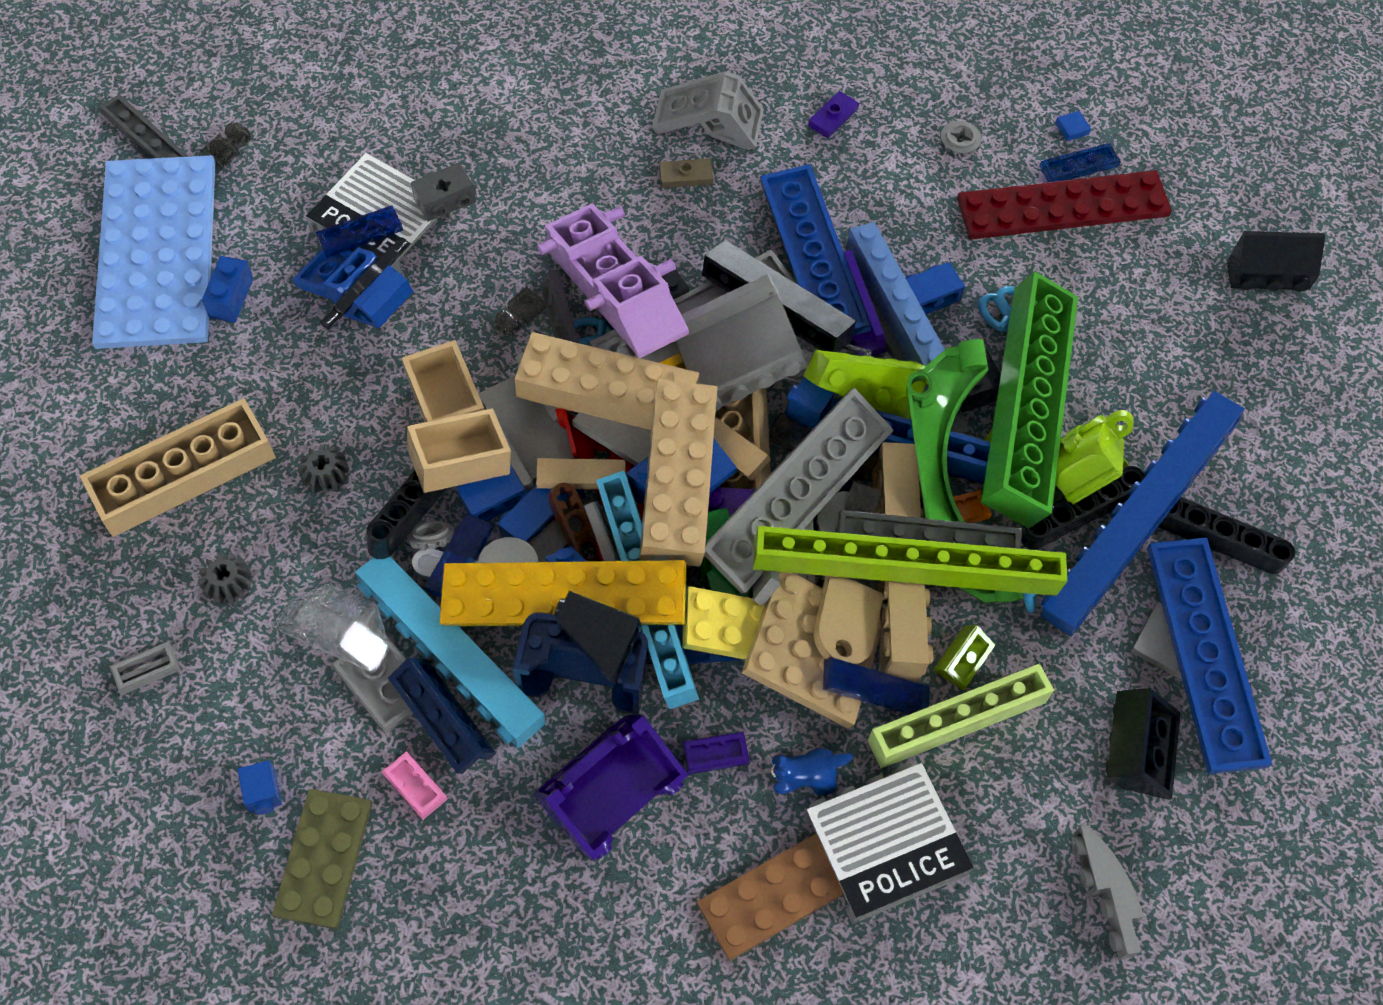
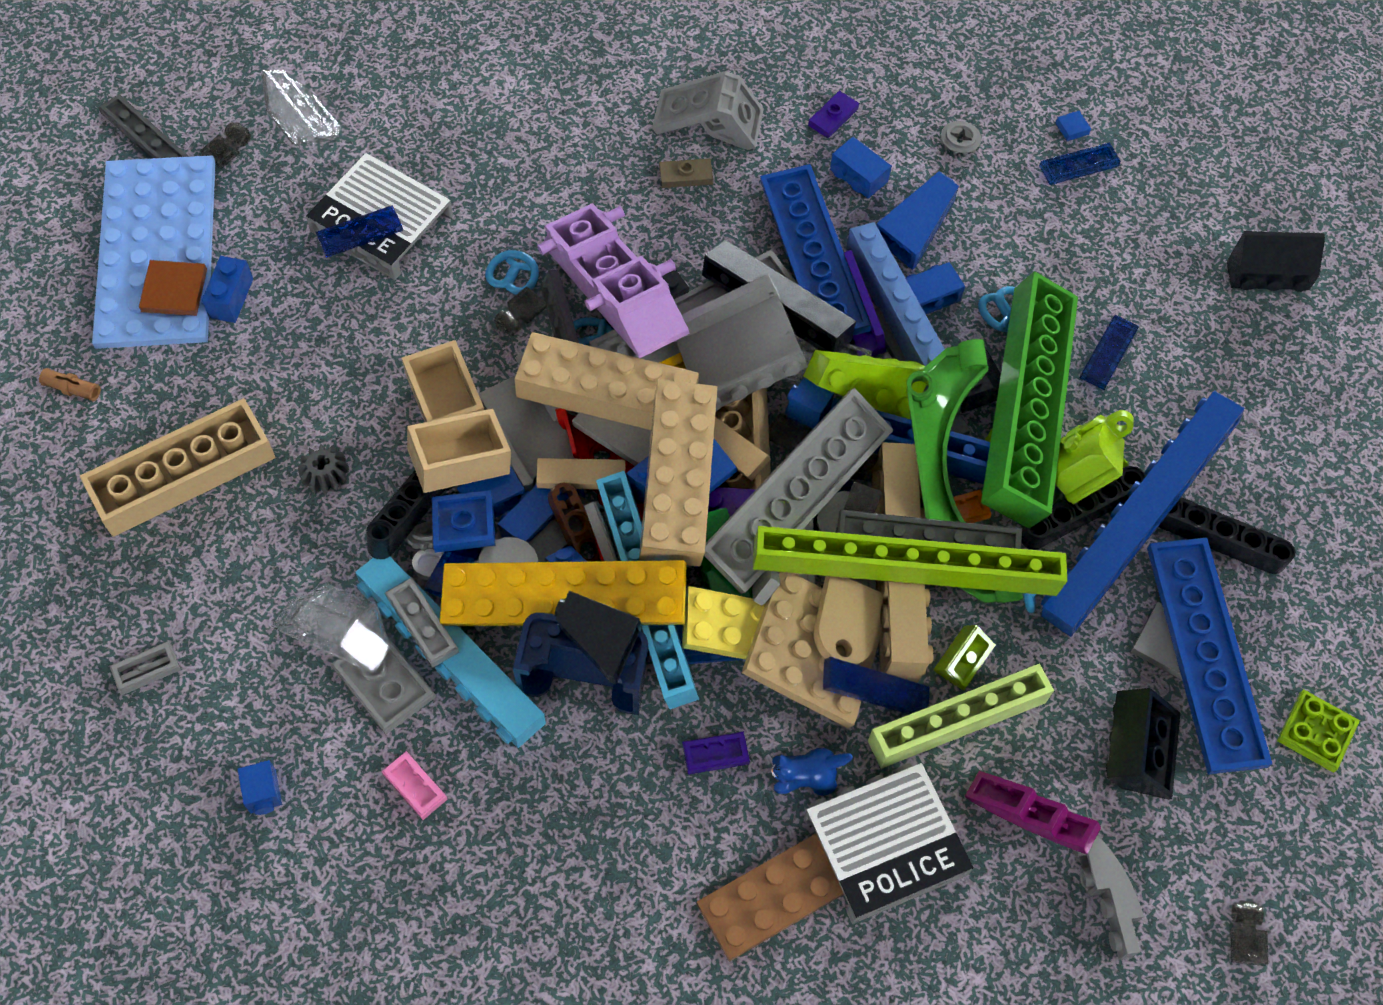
dark grey gear [198,552,252,605] -> none
olive plate [272,789,373,930] -> none
blue piece [292,237,414,330] -> none
dark blue fence [388,657,496,774] -> none
dark grey brick [411,162,476,222] -> none
dark purple windscreen [533,715,689,860] -> none
dark red plate [957,170,1172,240] -> none
none -> medium nougat pin [39,368,101,401]
none -> dark orange tile [139,260,207,316]
none -> clear wedge [261,70,341,145]
none -> light grey tile [385,577,459,668]
none -> blue plate [432,490,495,553]
none -> dark azure piece [485,250,539,296]
none -> blue brick [830,137,892,198]
none -> blue slope [876,171,959,270]
none -> magenta slope [965,771,1101,855]
none -> clear blue tile [1079,315,1139,390]
none -> clear smoke plate [1230,900,1268,966]
none -> lime tile [1277,689,1360,773]

